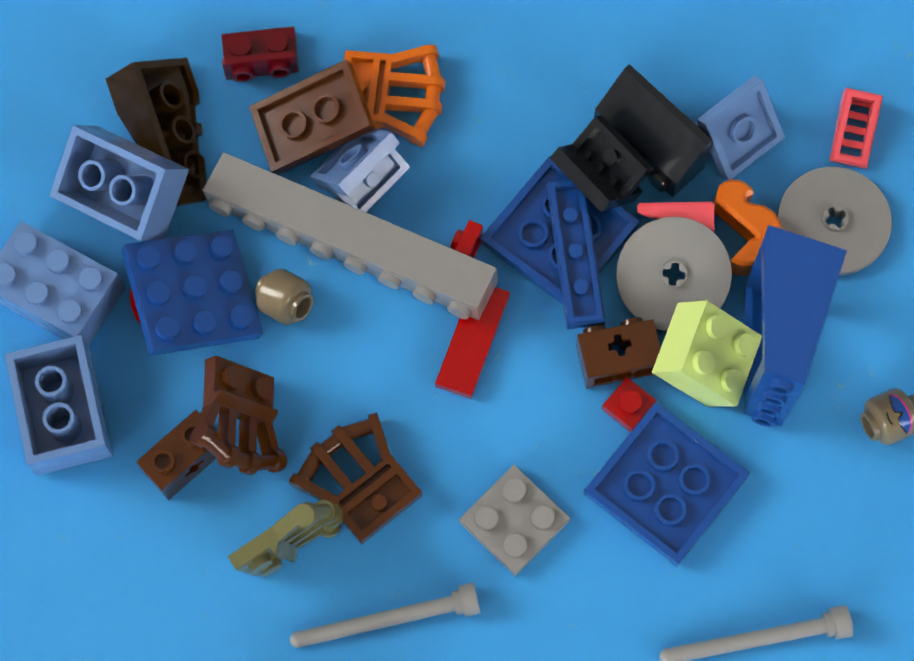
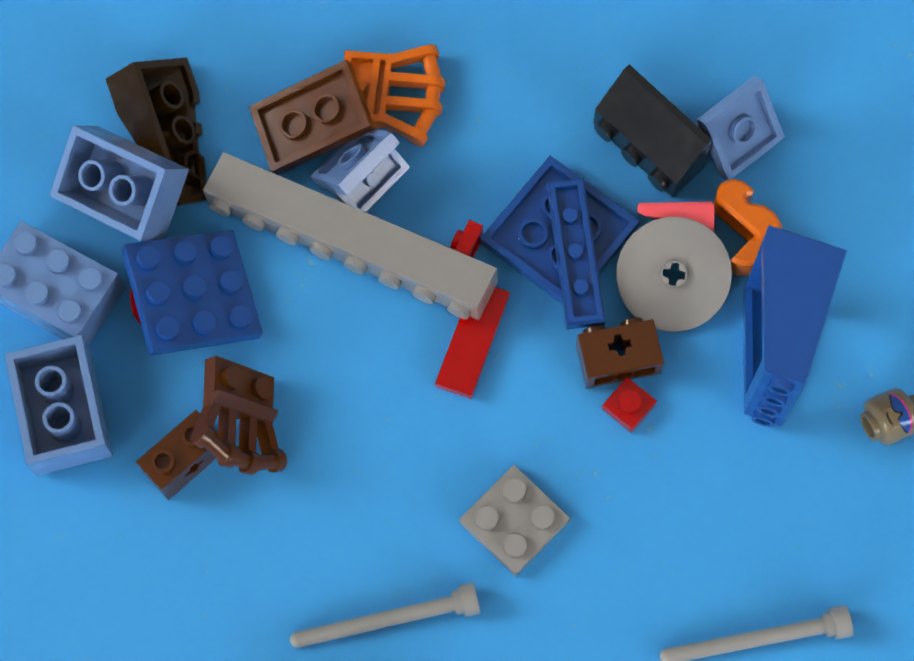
dark red bracket [221,26,299,82] -> none
olive plate [228,500,344,577] -> none
dark tan head [255,269,313,325] -> none
reddish brown plate [288,412,423,545] -> none
black bracket [550,115,654,212] -> none
blue plate [583,402,750,567] -> none
yellowish green brick [651,300,762,407] -> none
light grey piece [777,167,892,275] -> none
coral slope [829,88,883,169] -> none

